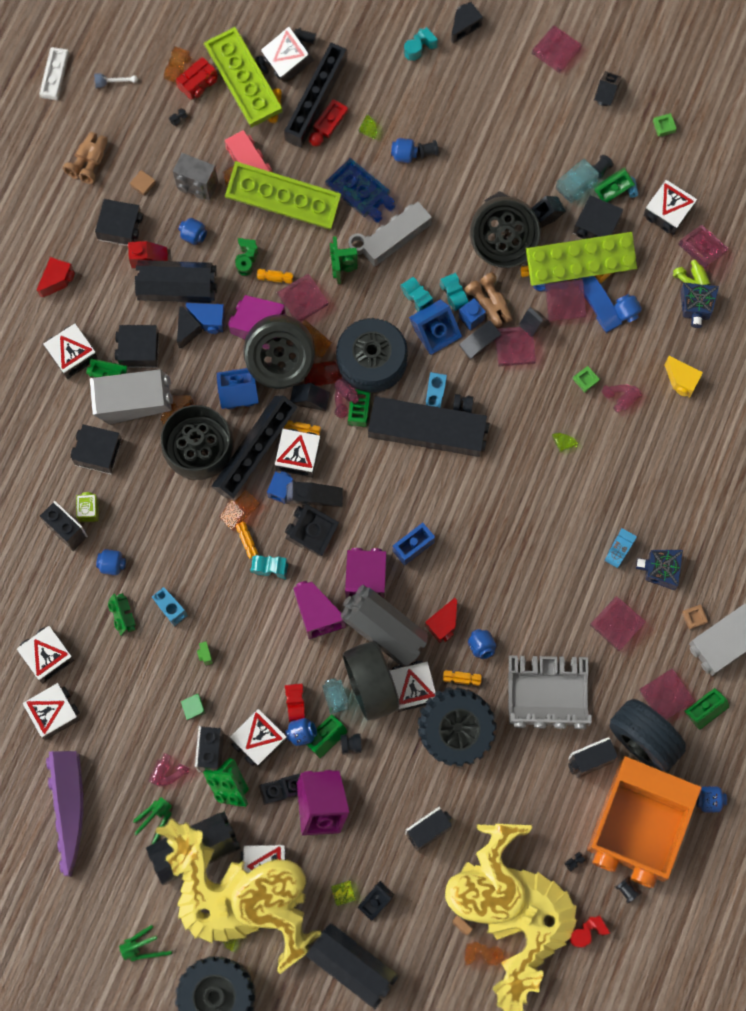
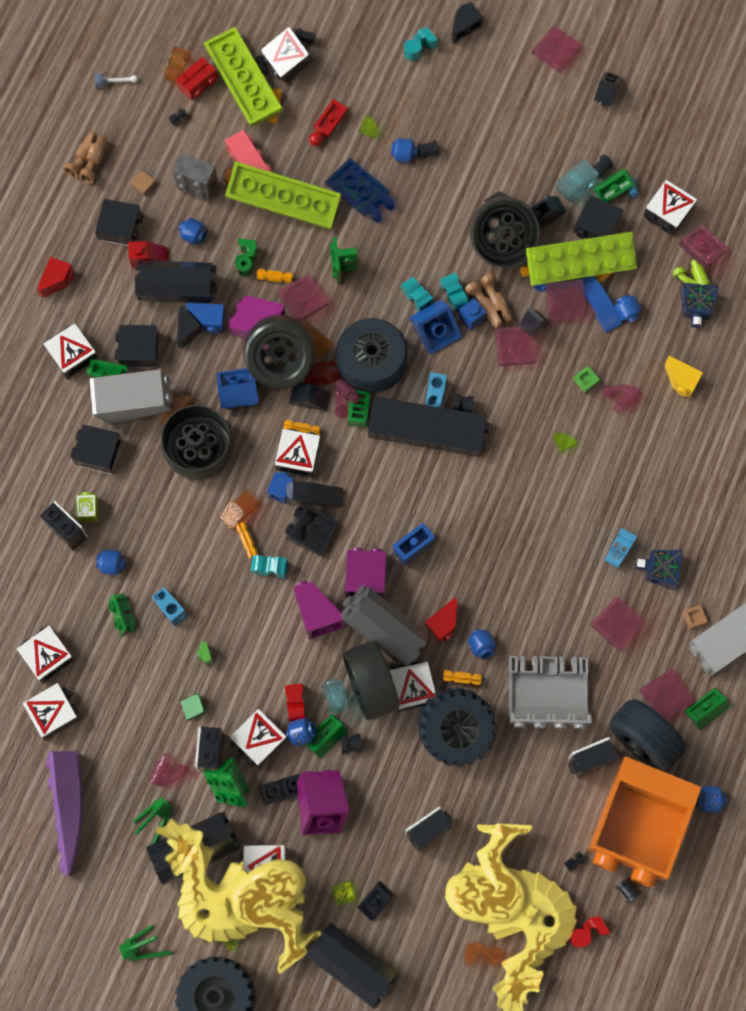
white tile [39,47,69,100] -> none
black brick [211,395,298,499] -> none
black brick [284,42,347,148] -> none
light grey hinge [348,202,432,267] -> none
medium nougat tile [452,915,473,936] -> none
black slope [459,321,501,360] -> none
bright green plate [653,113,677,137] -> none

